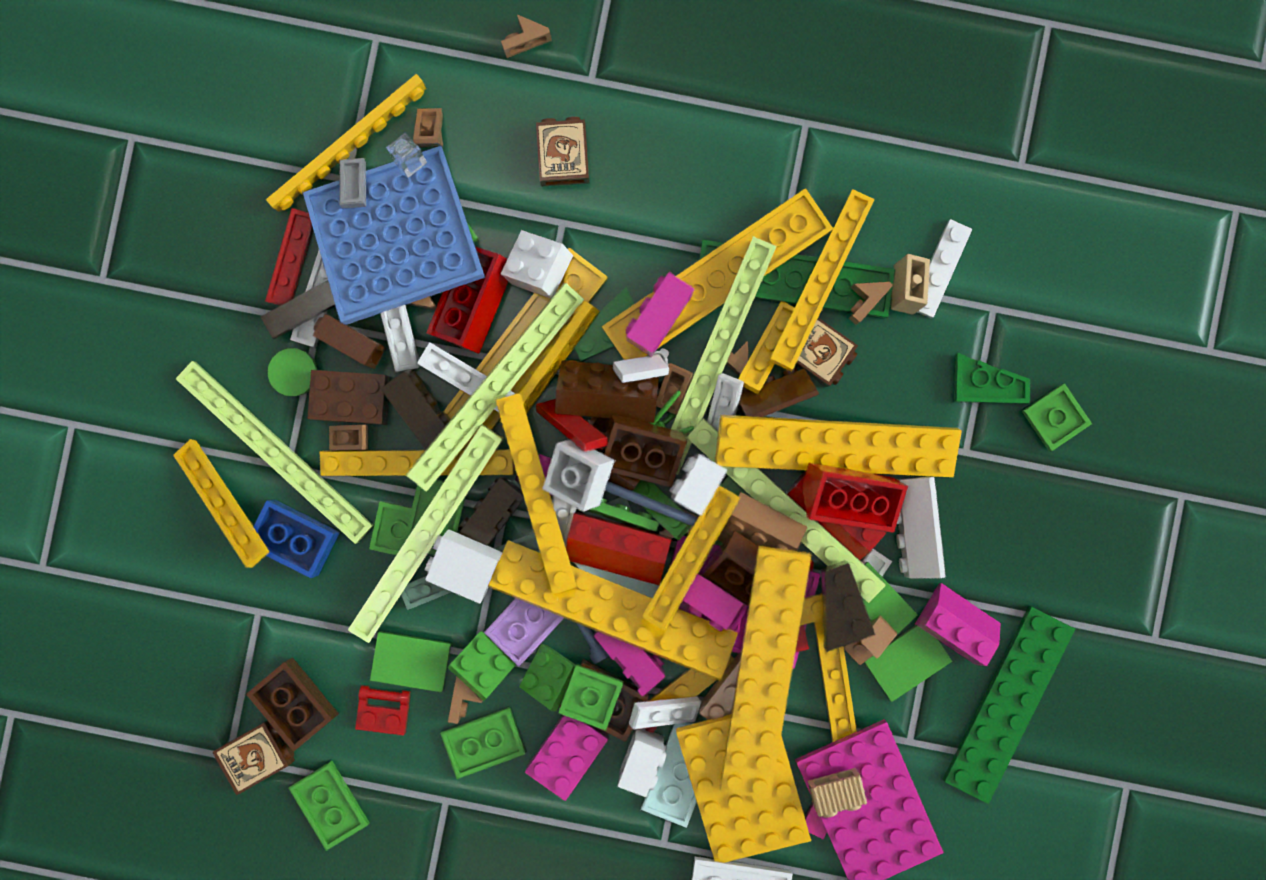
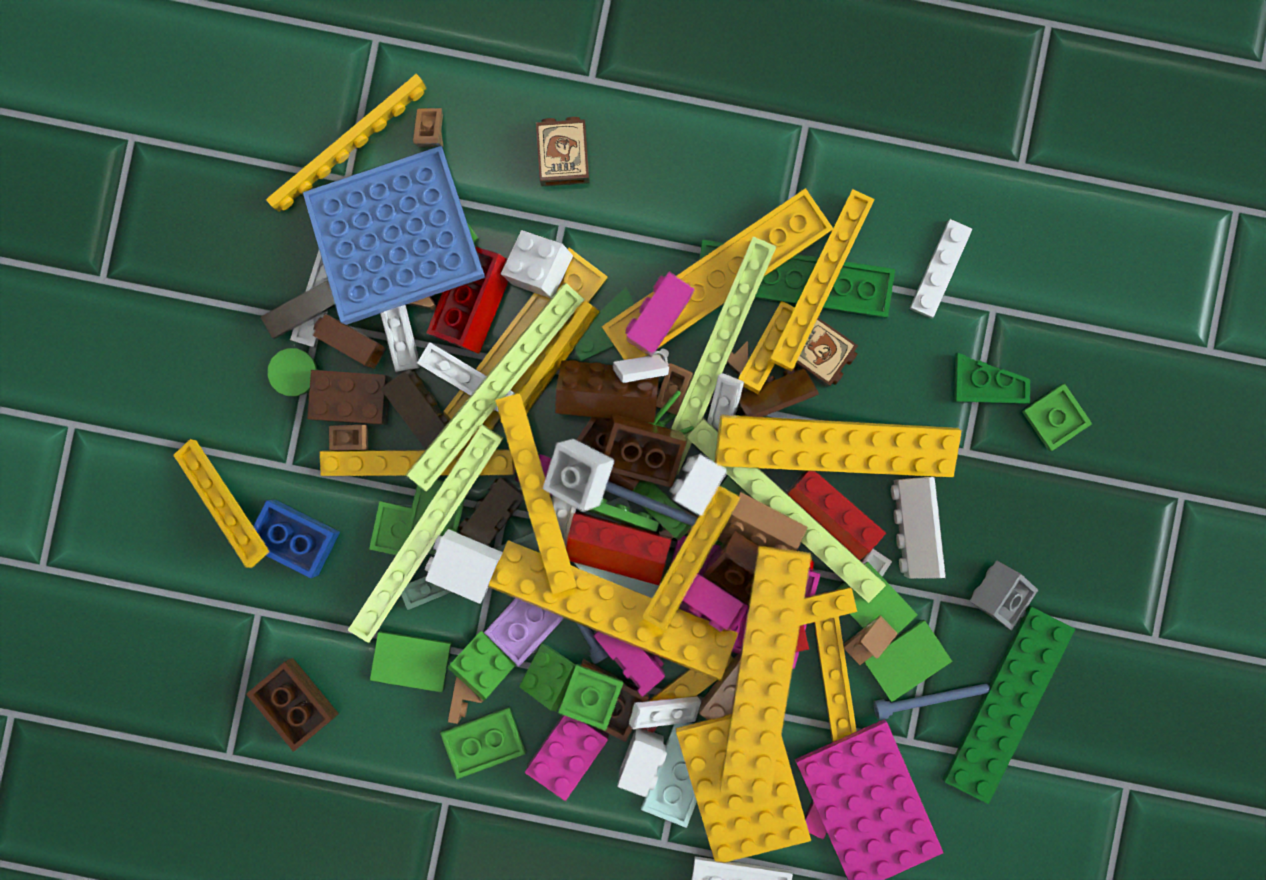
yellowish green plate [176,361,374,544] -> none
brick [212,720,295,796] -> none
red tile [265,208,313,306] -> none
bright green tile [288,761,370,851] -> none
light grey tile [340,158,366,209] -> none
red plate [355,685,411,736] -> none
clear brick [386,133,427,178] -> none
medium nougat slope [501,15,552,58] -> none
red tile [536,399,607,452] -> none
red slope [802,462,908,533] -> none
tan brick [808,768,867,818] -> none
dark brown wedge [821,560,875,652] -> none
medium nougat slope [848,282,893,325] -> none
tan brick [891,254,930,315] -> none
dark pink slope [915,583,1001,666] -> none
none -> sand blue piece [873,684,990,721]
none -> light grey slope [970,561,1038,630]

